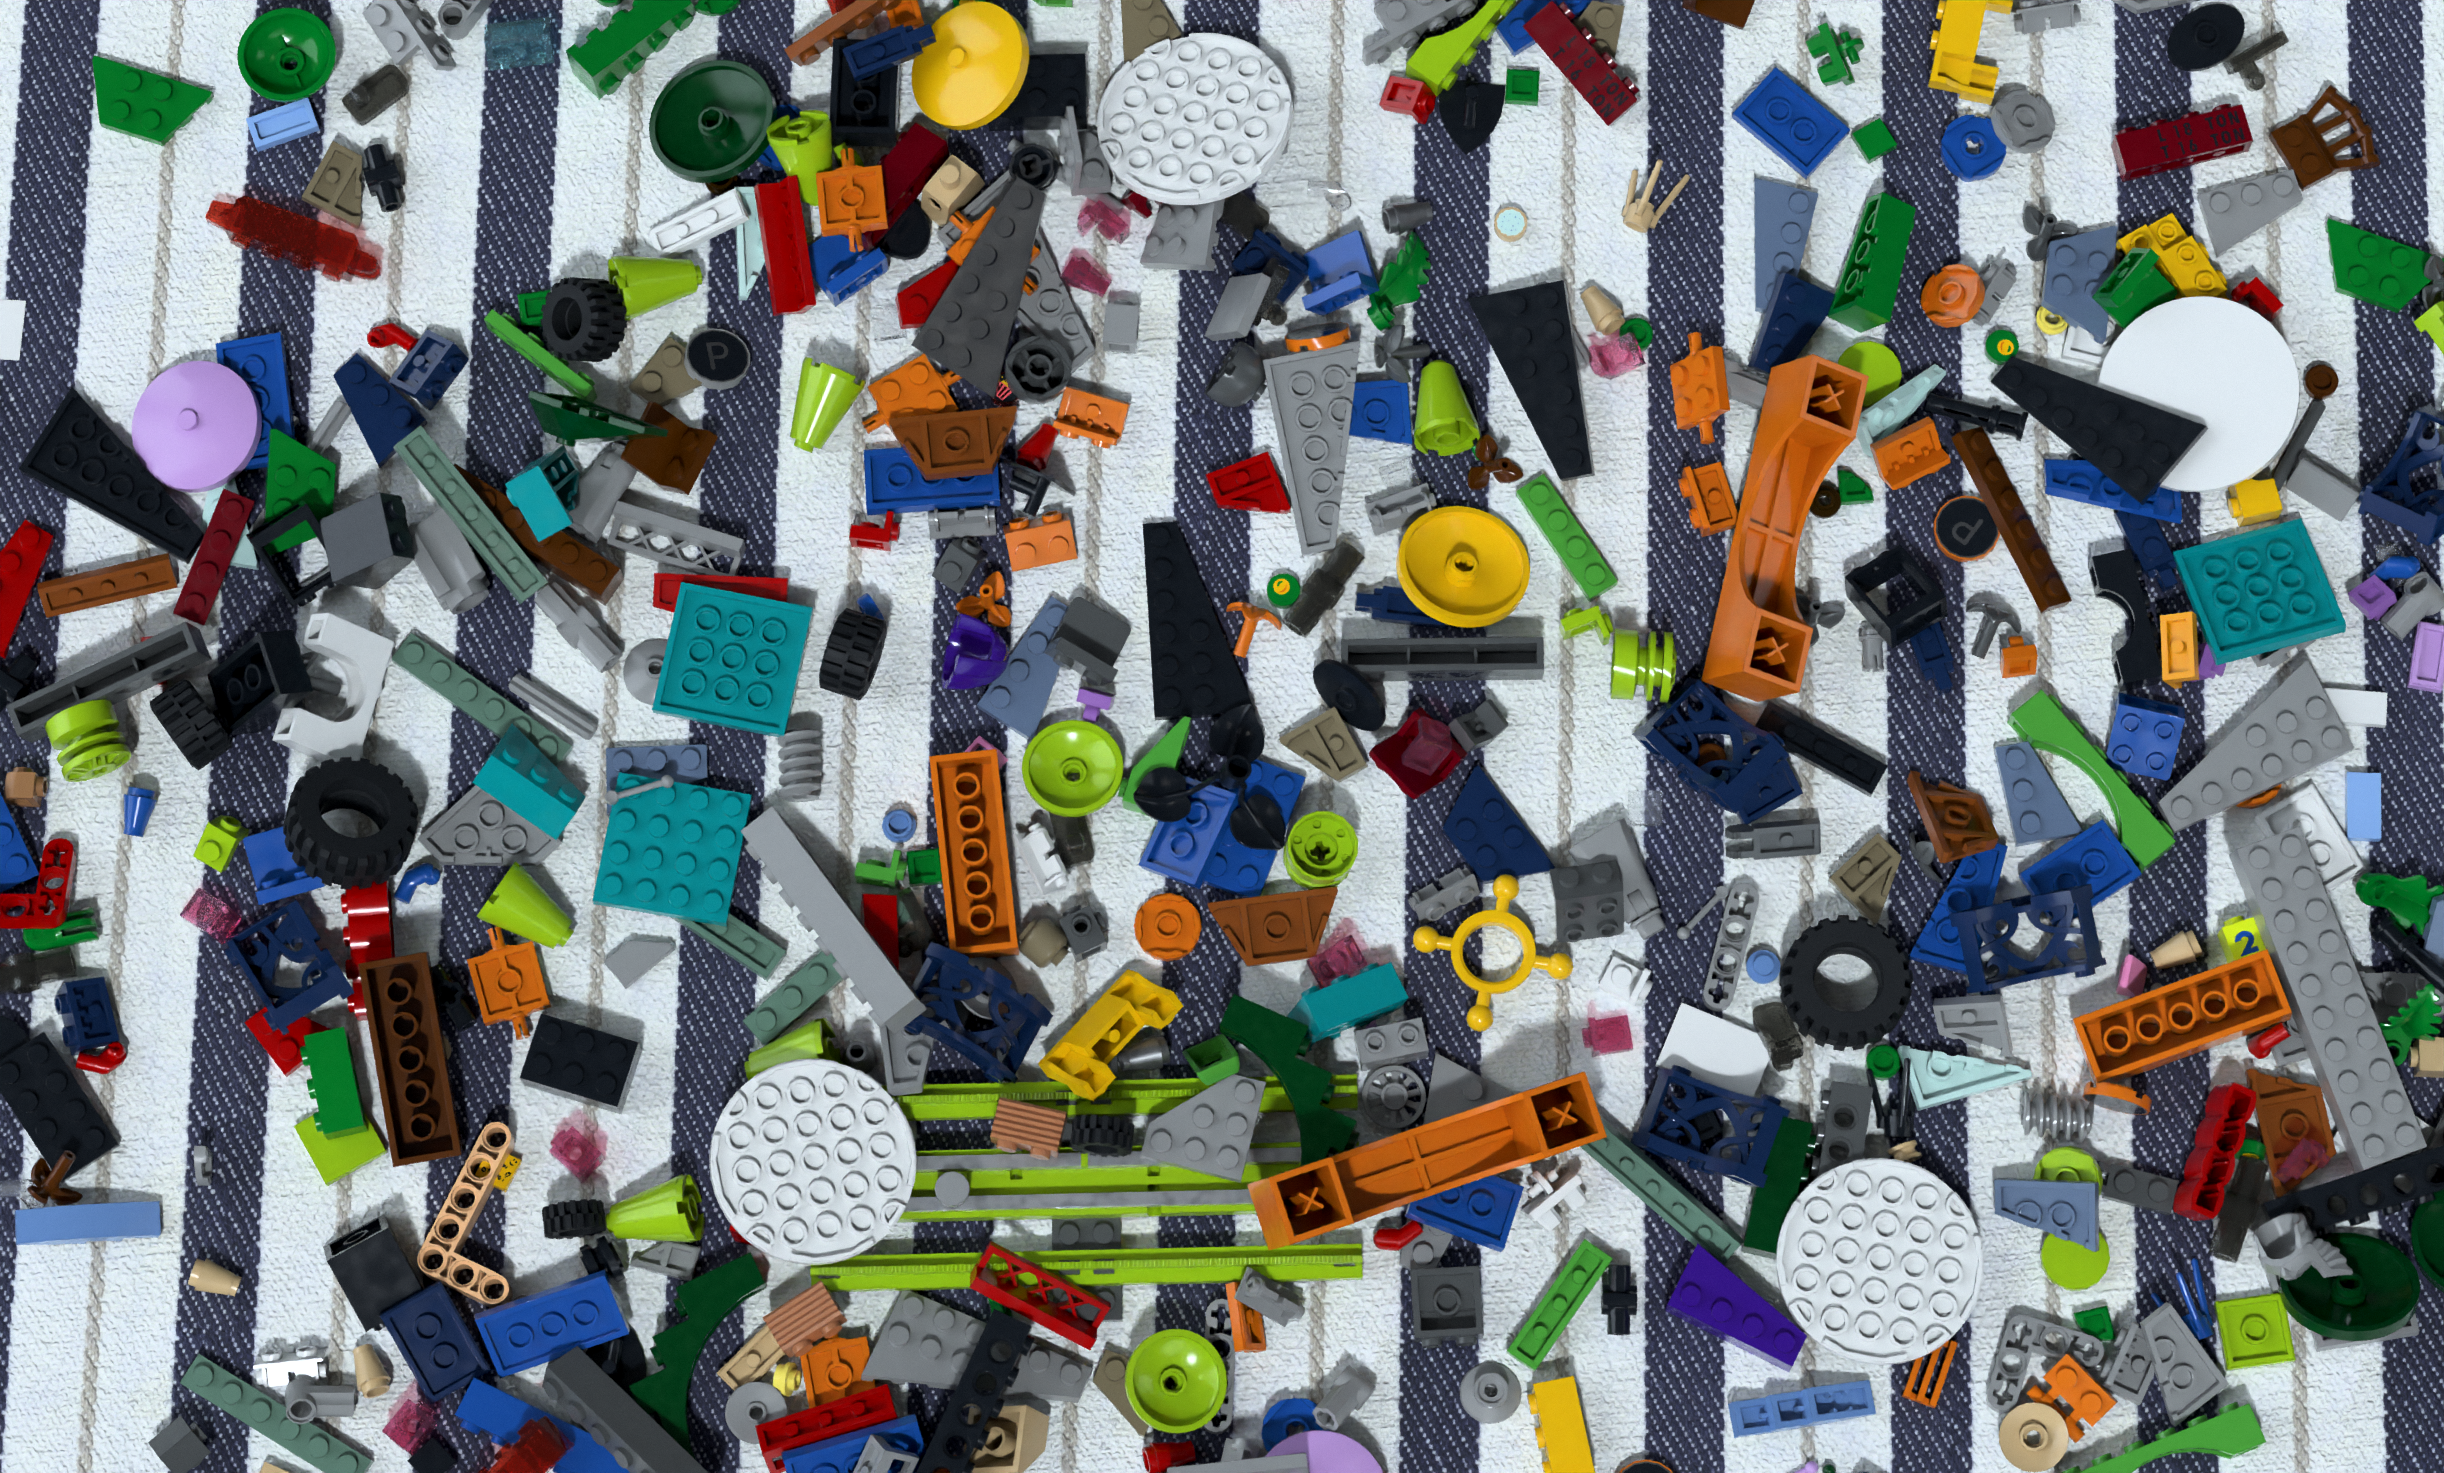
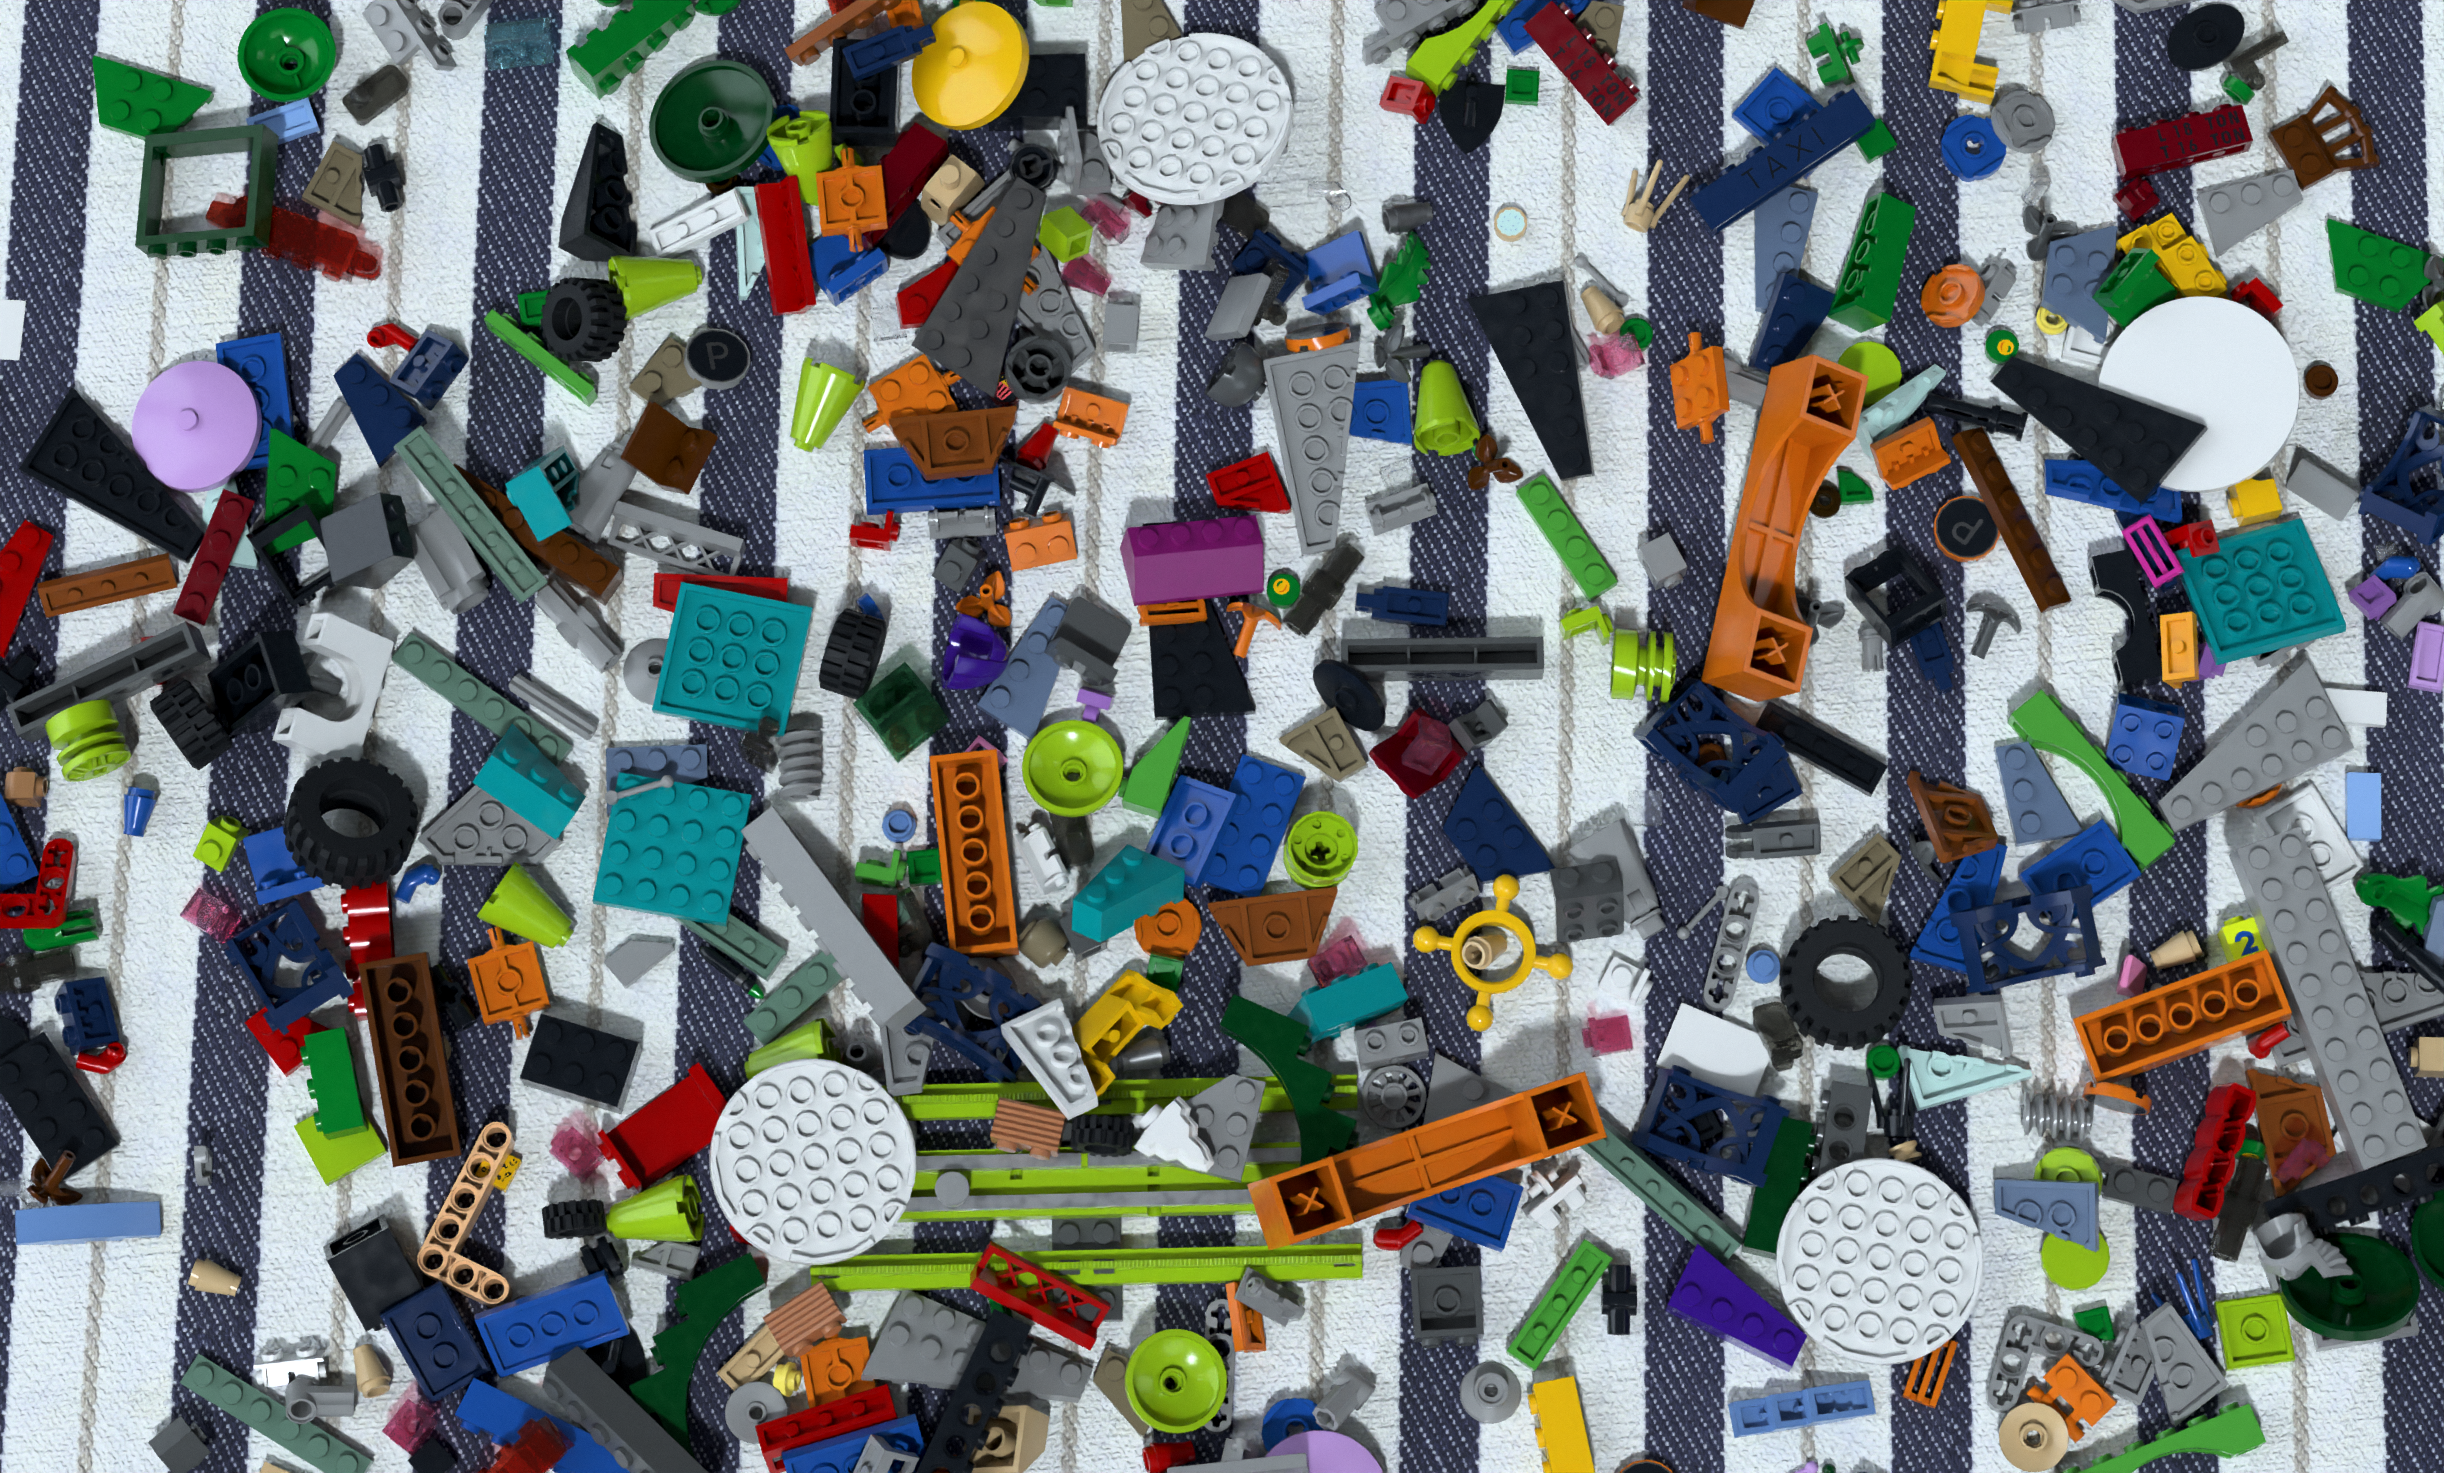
dark green wedge [528,391,668,447] -> none
black plant [1133,704,1285,850] -> none
bright green piece [1182,1034,1240,1086] -> none
yellow dish [1396,506,1530,628] -> none
orange bracket [1678,461,1738,537] -> none
orange tile [2000,635,2038,678] -> none
dark grey bar [2272,401,2326,491] -> none
green plant [2378,983,2442,1067] -> none
none -> dark green window [135,124,279,260]
none -> black wedge [558,122,637,262]
none -> red panel [597,1062,728,1193]
none -> black piece [698,946,765,999]
none -> clear smoke piece [738,715,780,774]
none -> clear green slope [853,662,950,763]
none -> white wing [1001,998,1098,1120]
none -> lime brick [1038,205,1093,263]
none -> teal wedge [1072,844,1185,943]
none -> magenta slope [1120,515,1264,606]
none -> white rock [1134,1096,1215,1173]
none -> orange tile [1137,599,1207,626]
none -> green tile [1146,951,1185,993]
none -> tan cone [1462,934,1507,970]
none -> light grey hinge [1575,256,1629,308]
none -> light grey brick [1637,532,1688,590]
none -> dark blue brick [1689,88,1876,238]
none -> clear arm [2021,163,2052,207]
none -> dark red tile [2112,176,2160,224]
none -> dark pink tile [2121,514,2185,589]
none -> red bracket [2162,519,2220,558]
none -> green tile [2221,75,2255,105]

